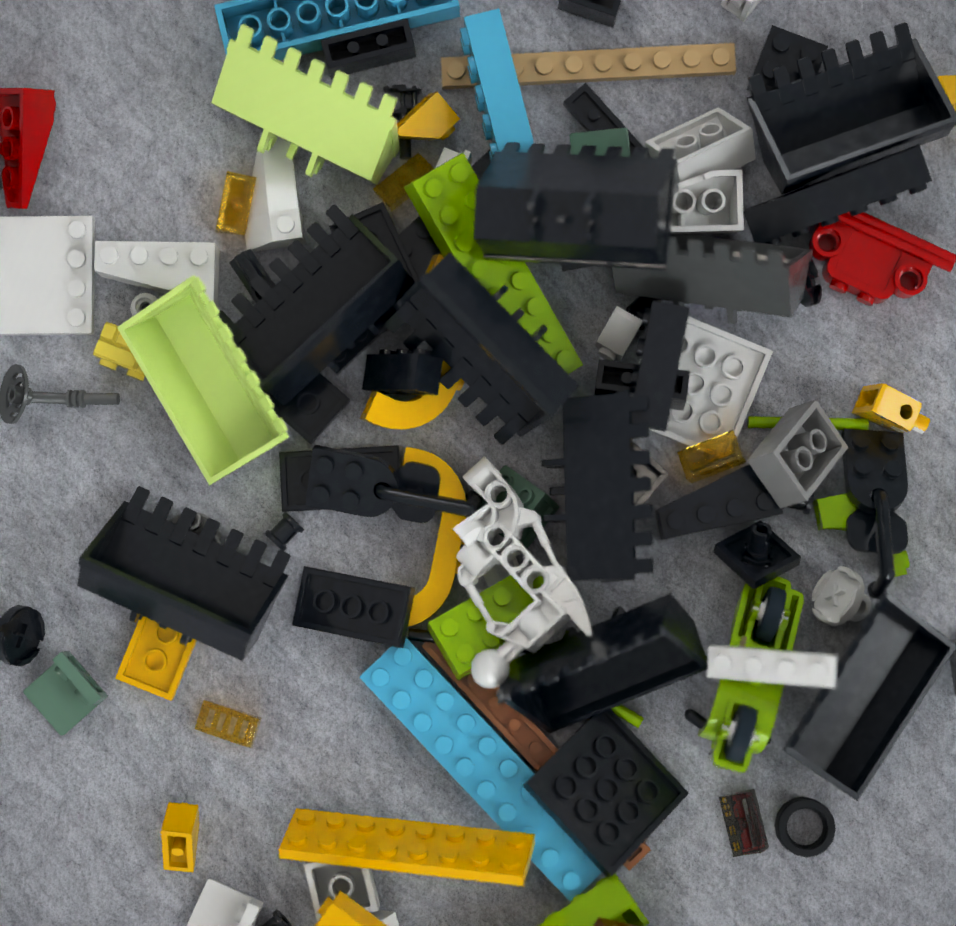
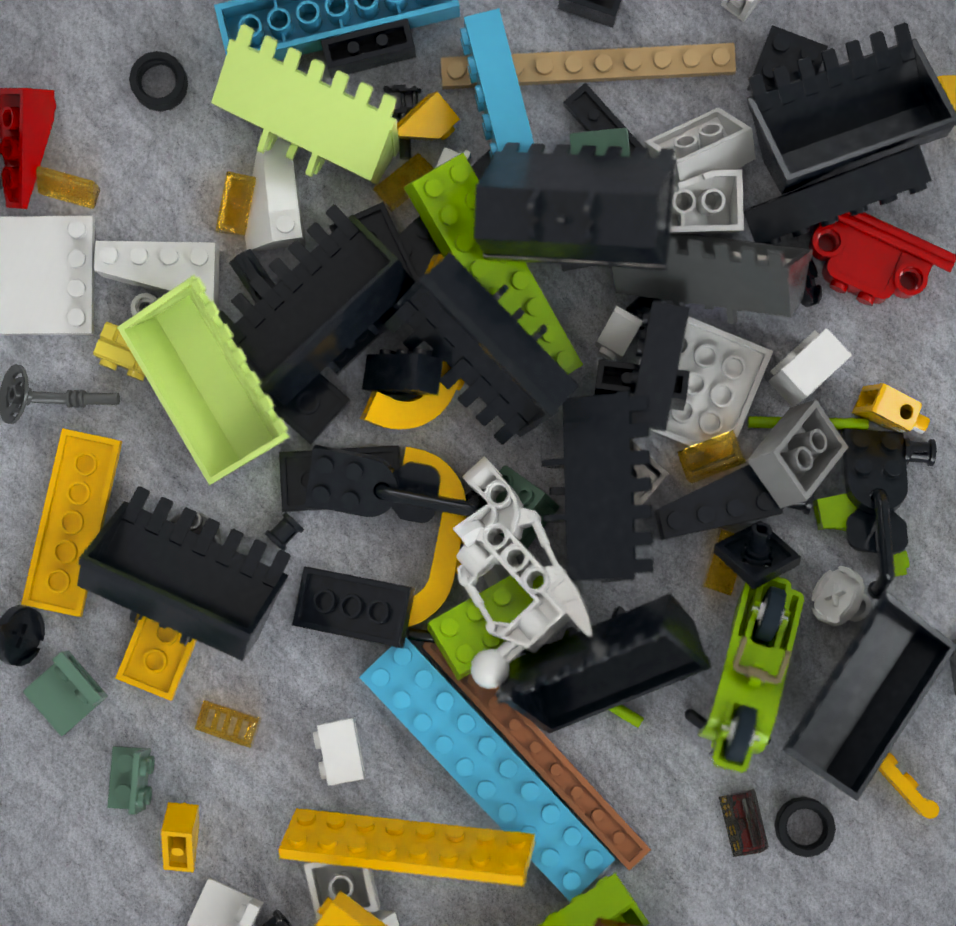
black plate [522,709,689,878] -> none
white plate [707,644,838,688] -> none
none -> yellow plate [21,428,123,617]
none -> clear yellow slope [36,166,101,209]
none -> sand green bracket [107,746,155,815]
none -> black tyre [129,51,188,112]
none -> white brick [313,717,366,786]
none -> clear yellow slope [702,529,746,596]
none -> white brick [768,328,852,407]
none -> yellow plate [878,752,939,819]
none -> black bush [904,438,937,466]

